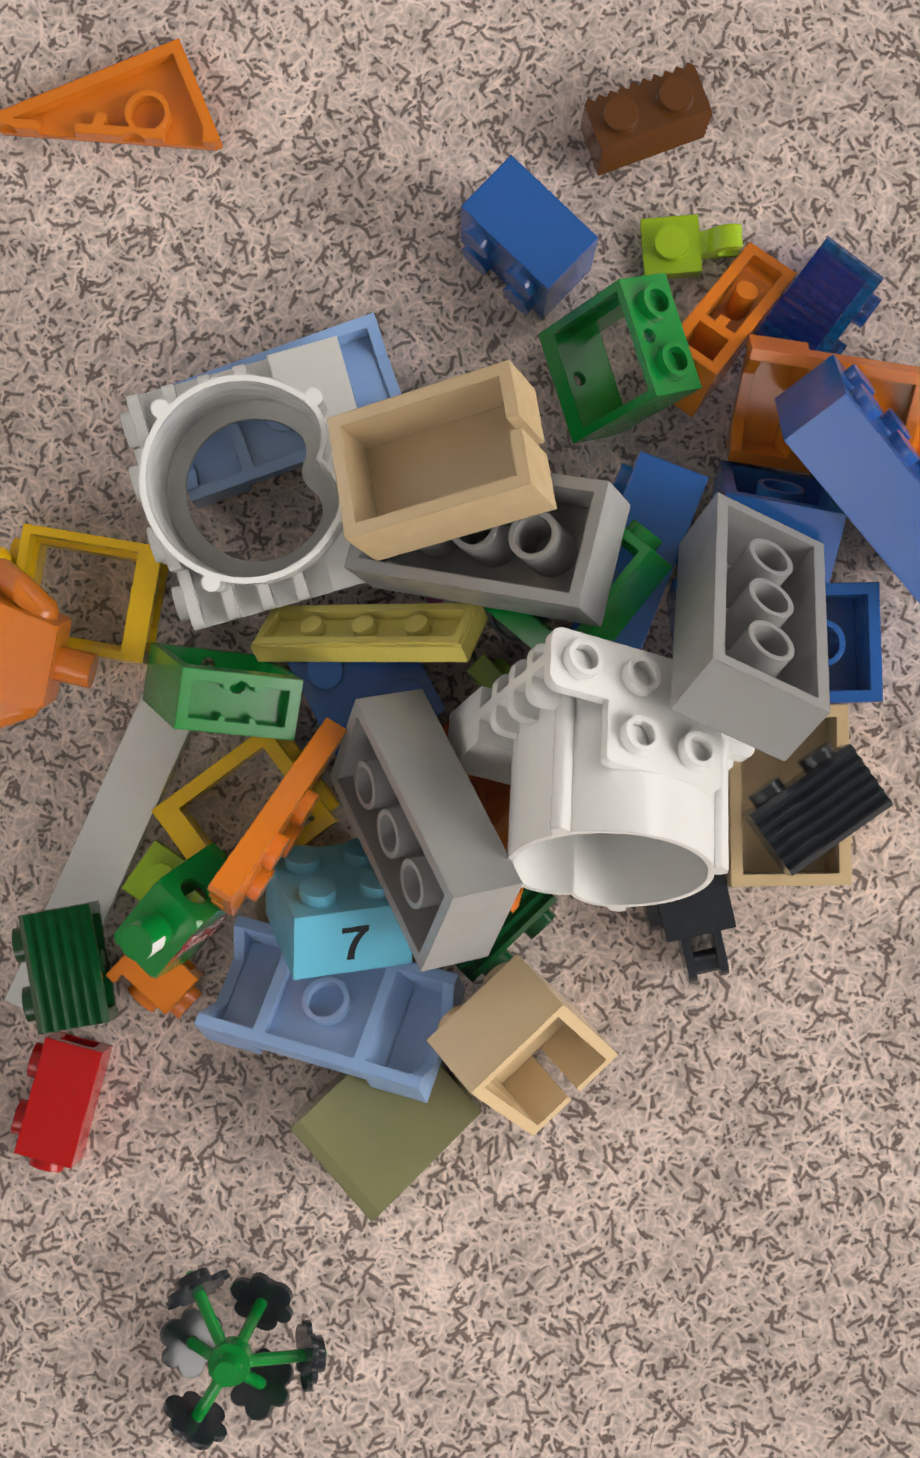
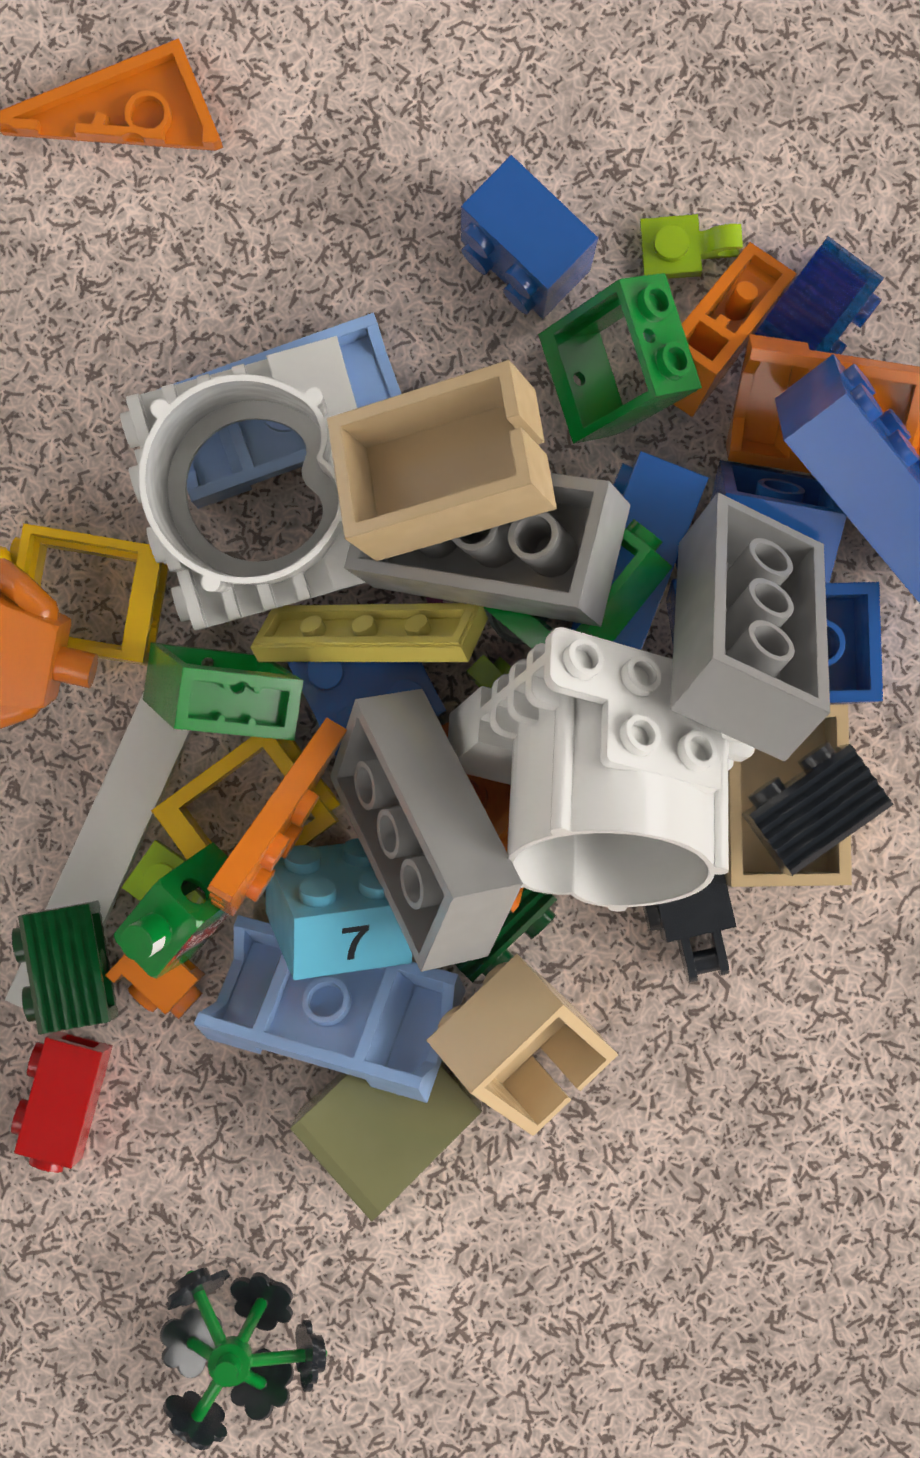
reddish brown brick [580,62,712,176] -> none

